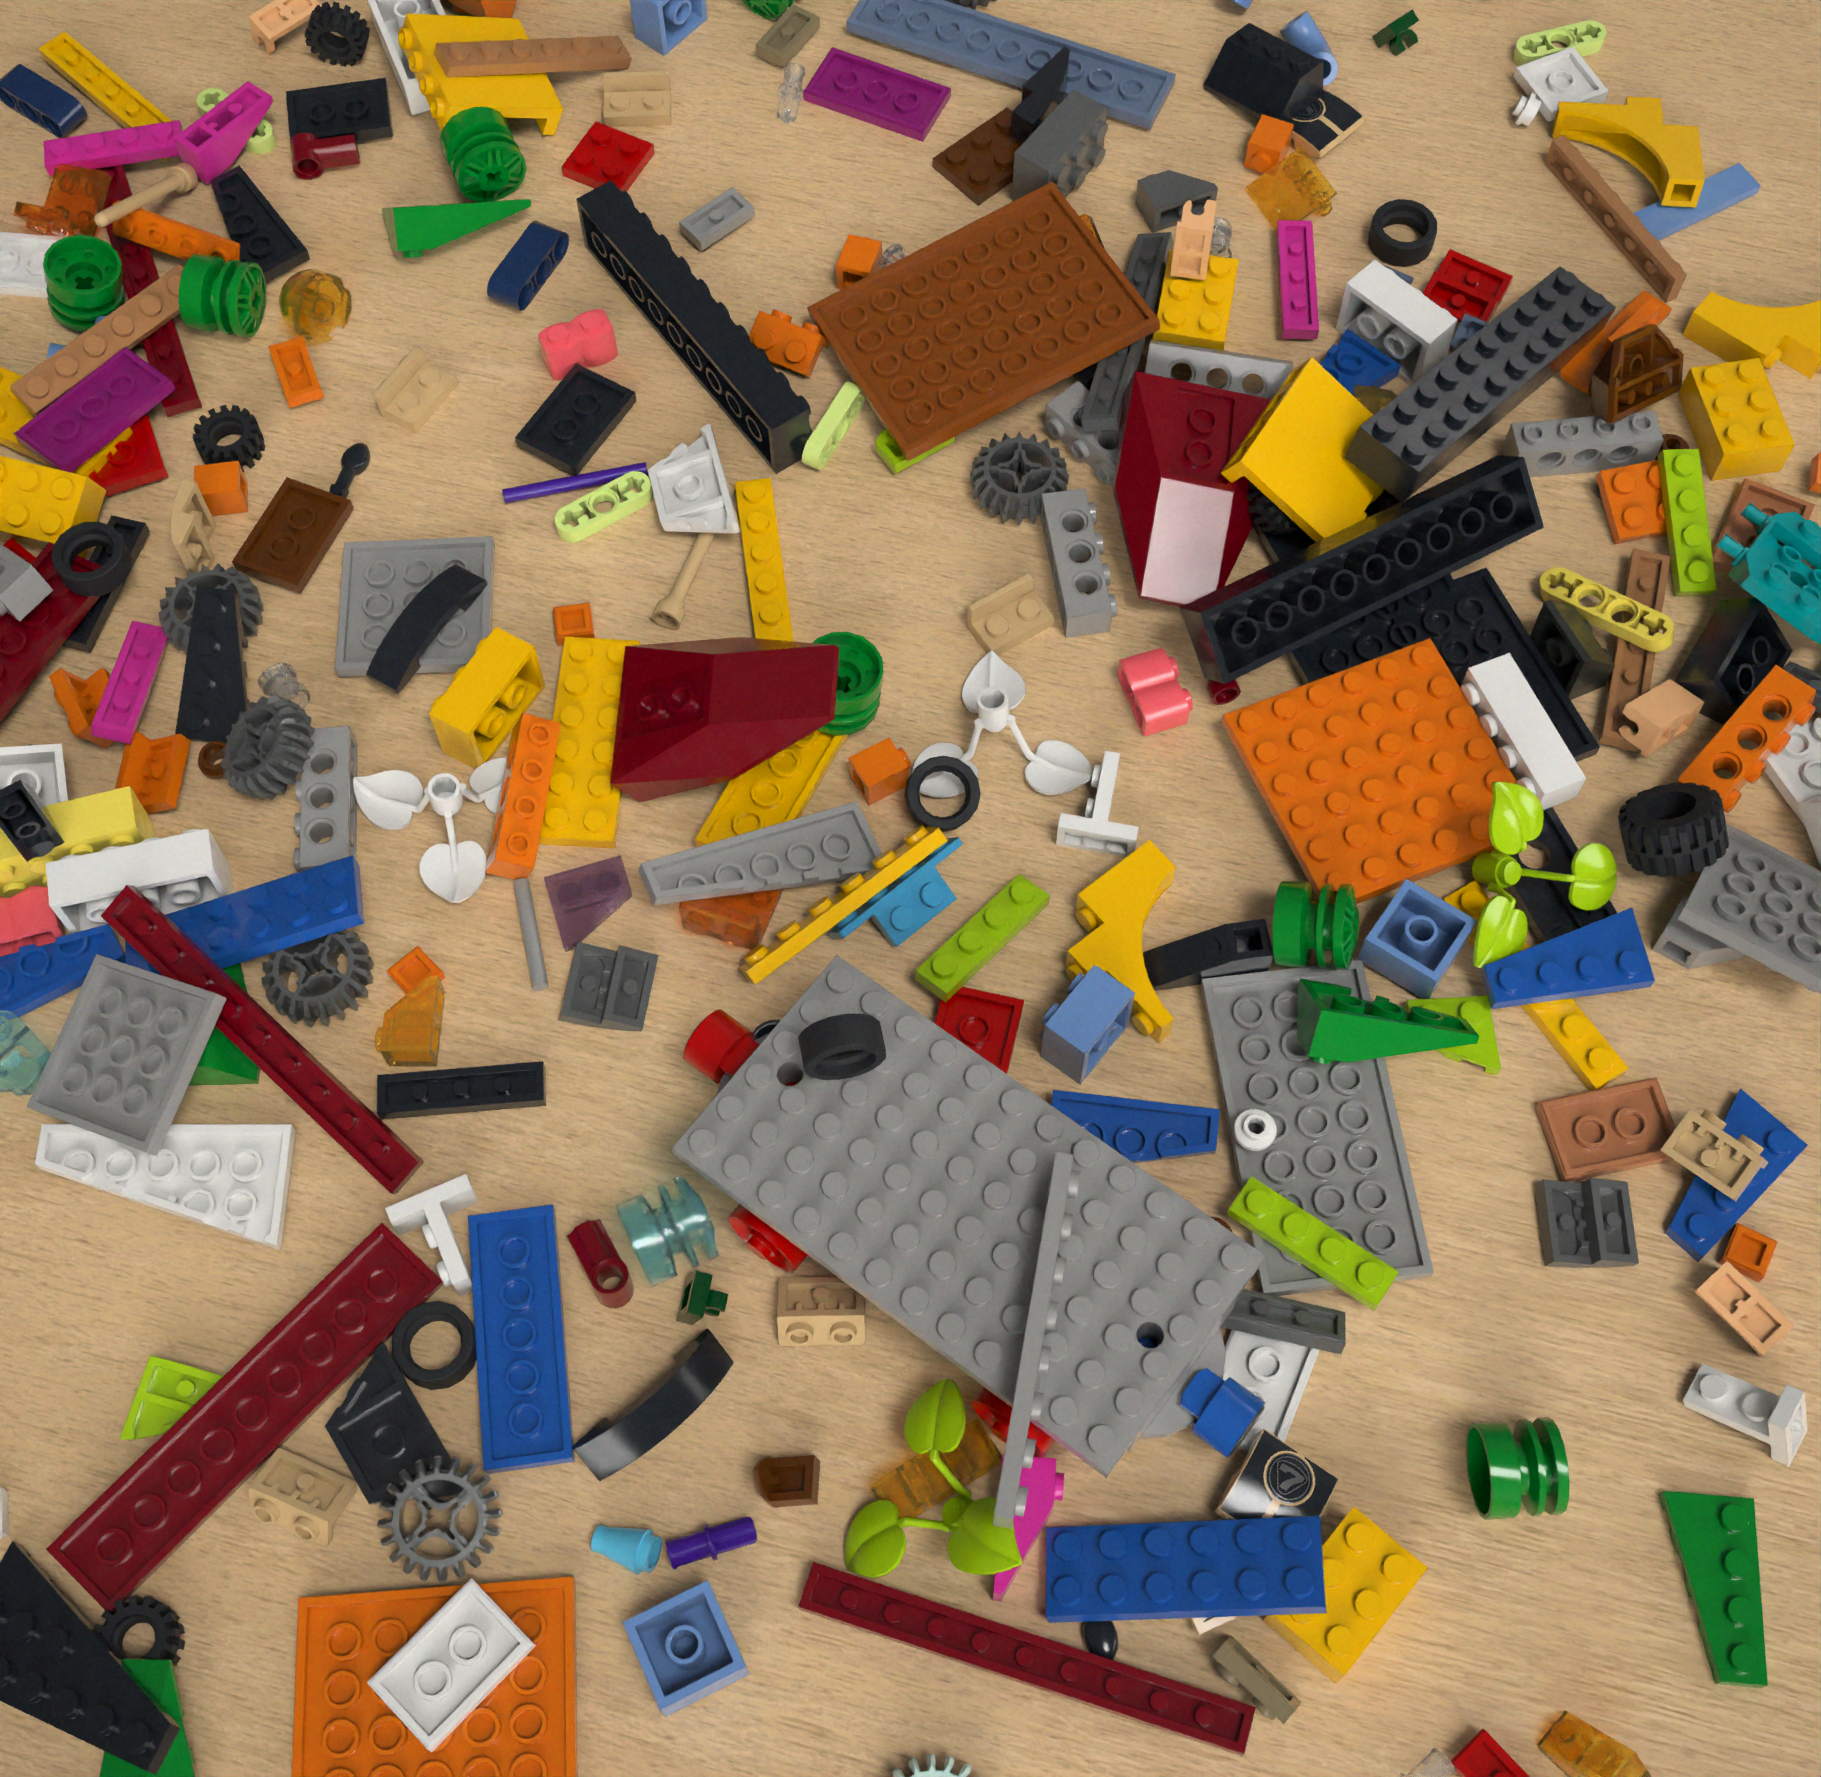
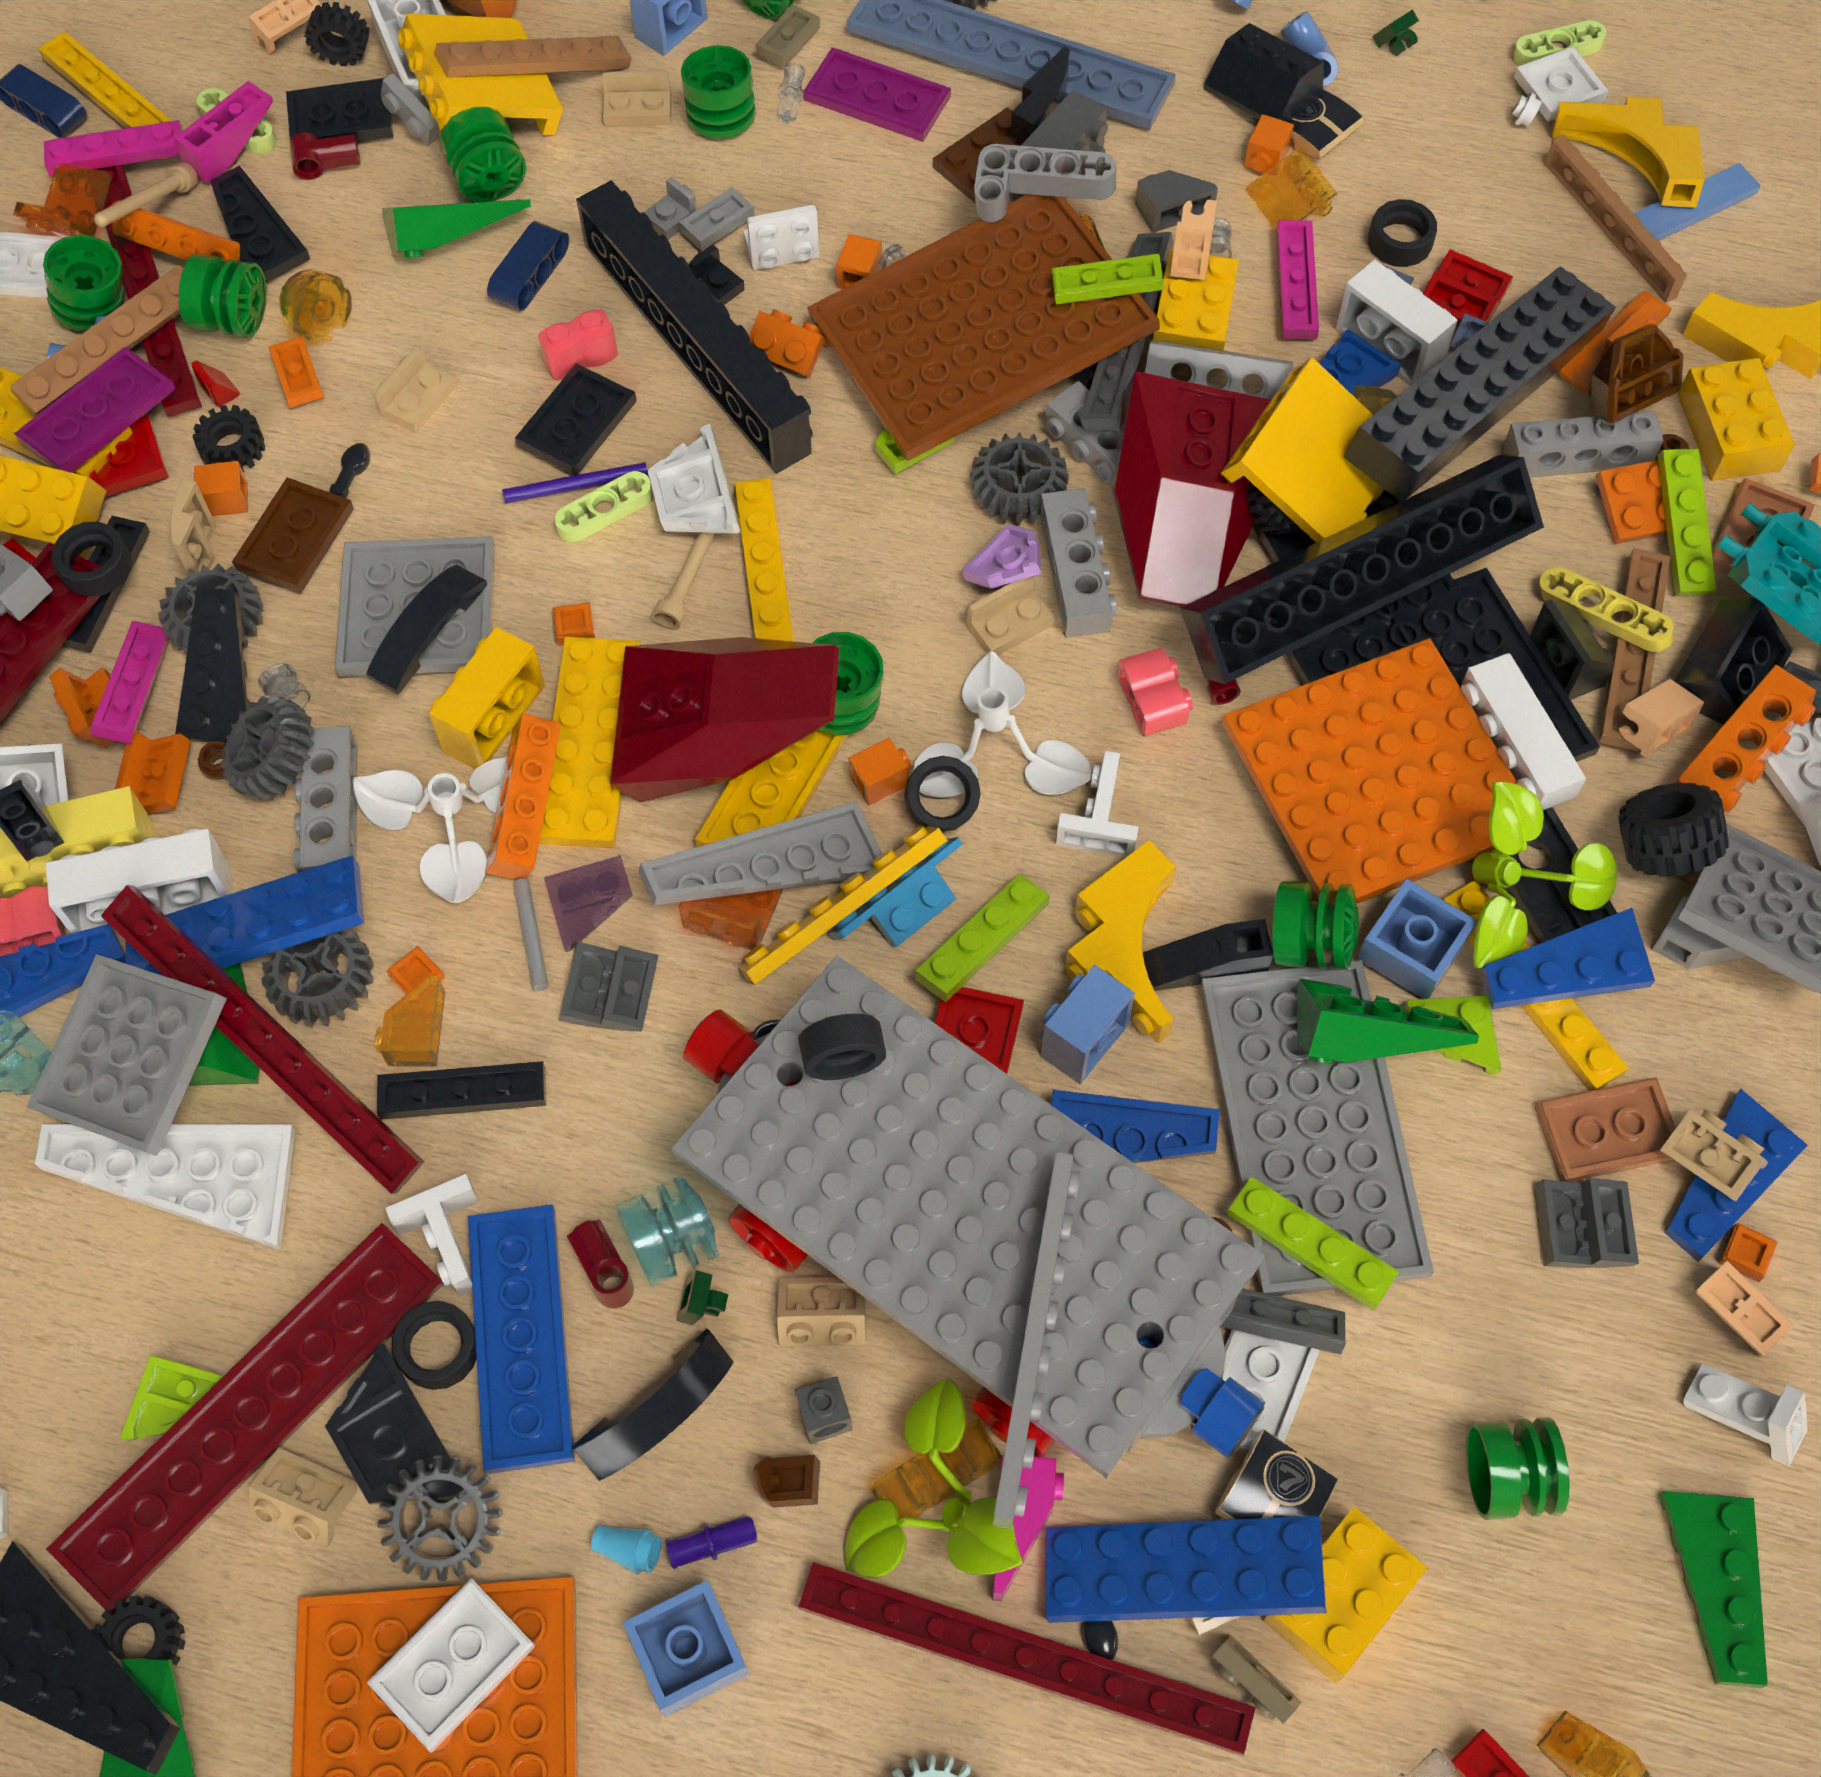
red plate [561,121,655,191] -> none
yellowish green beam [802,381,865,470] -> none
white plate [1234,1109,1277,1151] -> none
none -> red slope [191,360,240,408]
none -> light grey plate [381,73,439,146]
none -> light grey bracket [644,177,696,240]
none -> green wheel [680,45,756,139]
none -> black bracket [689,245,745,305]
none -> white bracket [743,205,820,271]
none -> dark grey brick [795,1376,852,1444]
none -> lavender plate [961,524,1042,589]
none -> light grey beam [974,144,1116,222]
none -> lime tile [1052,254,1164,304]

